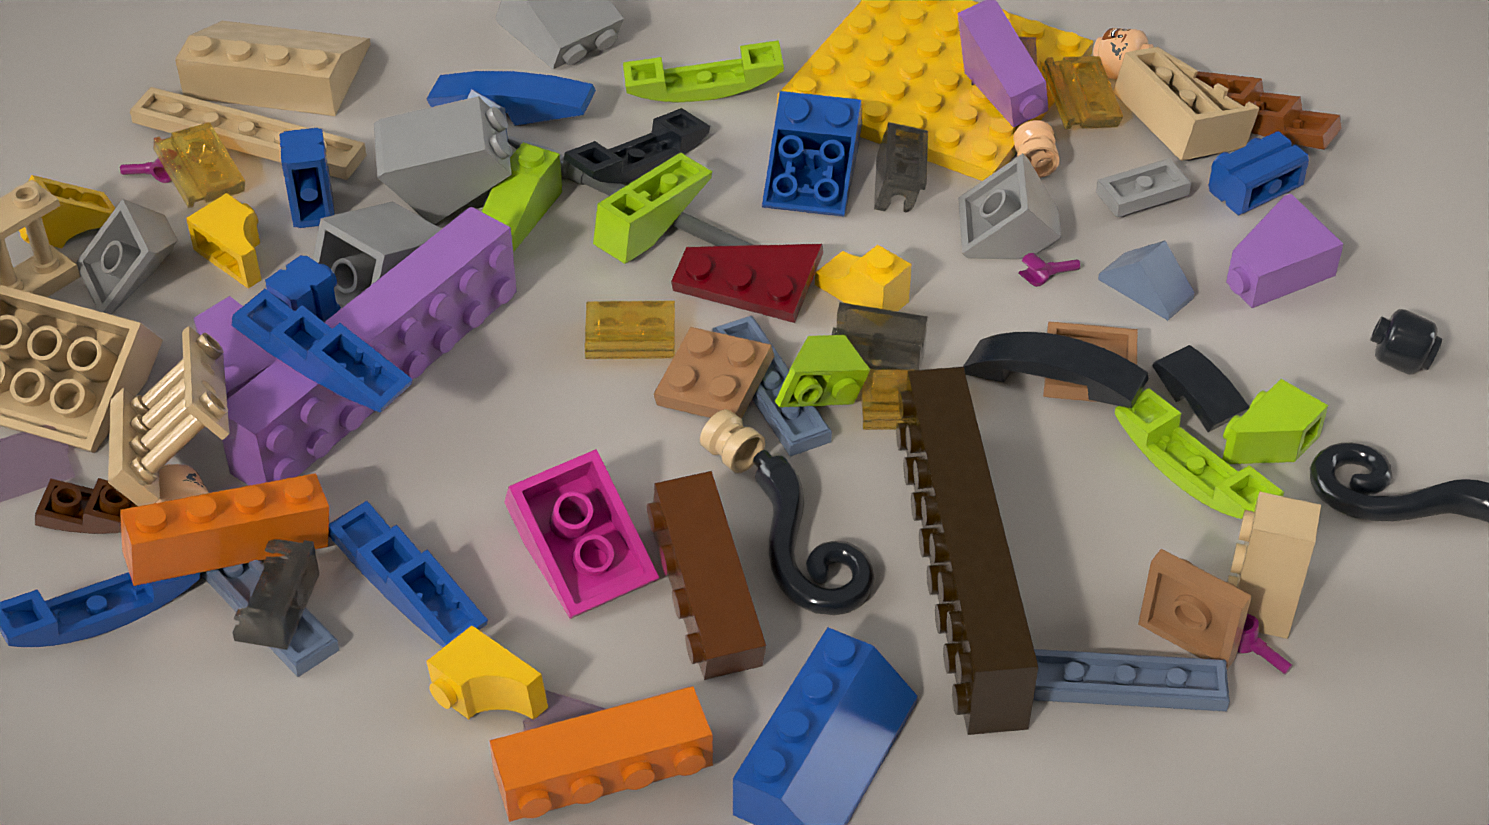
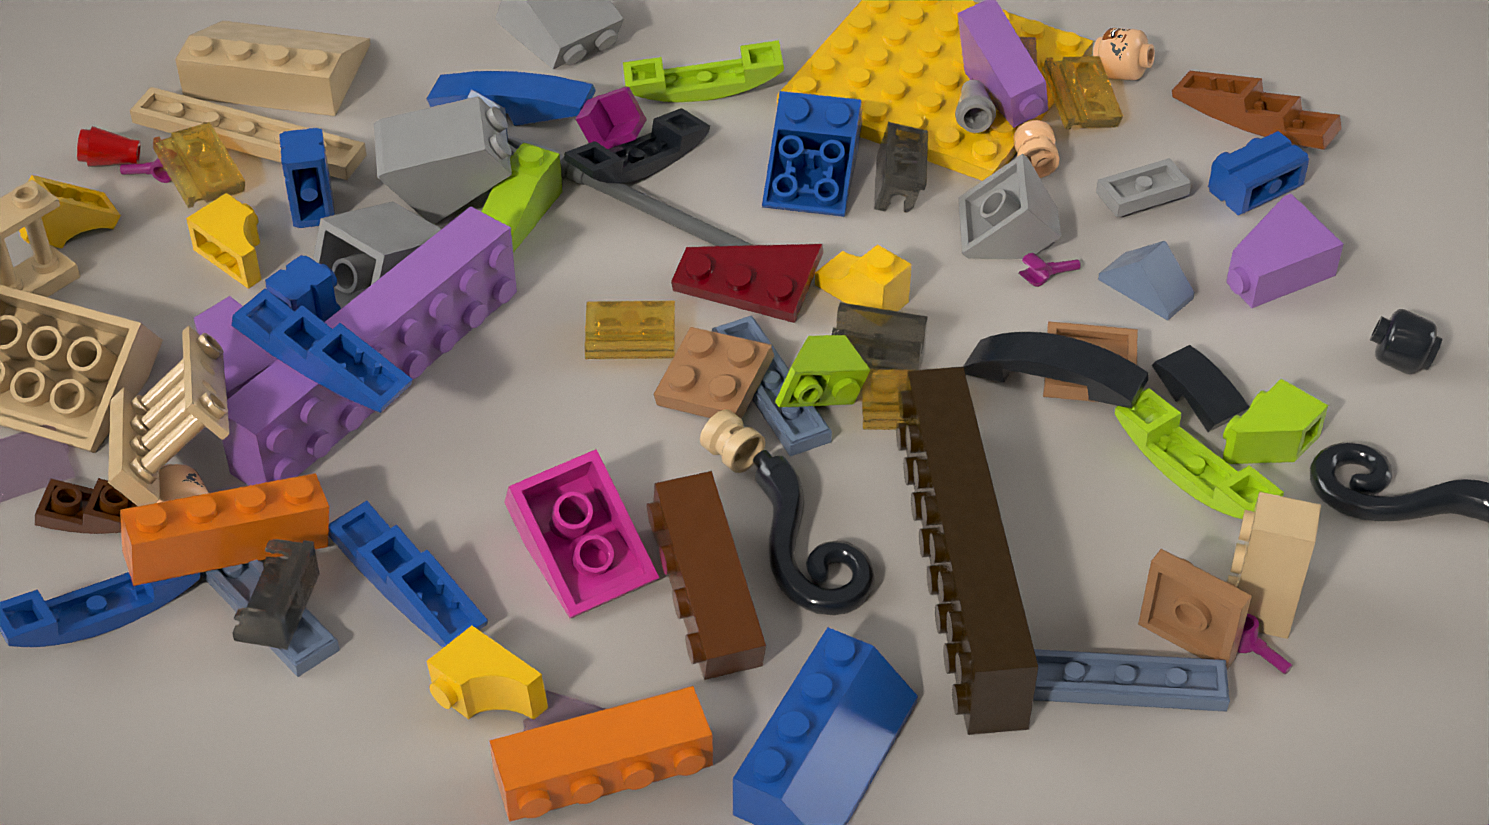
light grey slope [76,199,178,315] -> none
lime slope [593,152,713,264] -> none
tan wedge [1113,47,1260,161] -> none
none -> red cone [77,126,141,167]
none -> magenta panel [576,86,647,149]
none -> light grey cone [955,80,996,133]

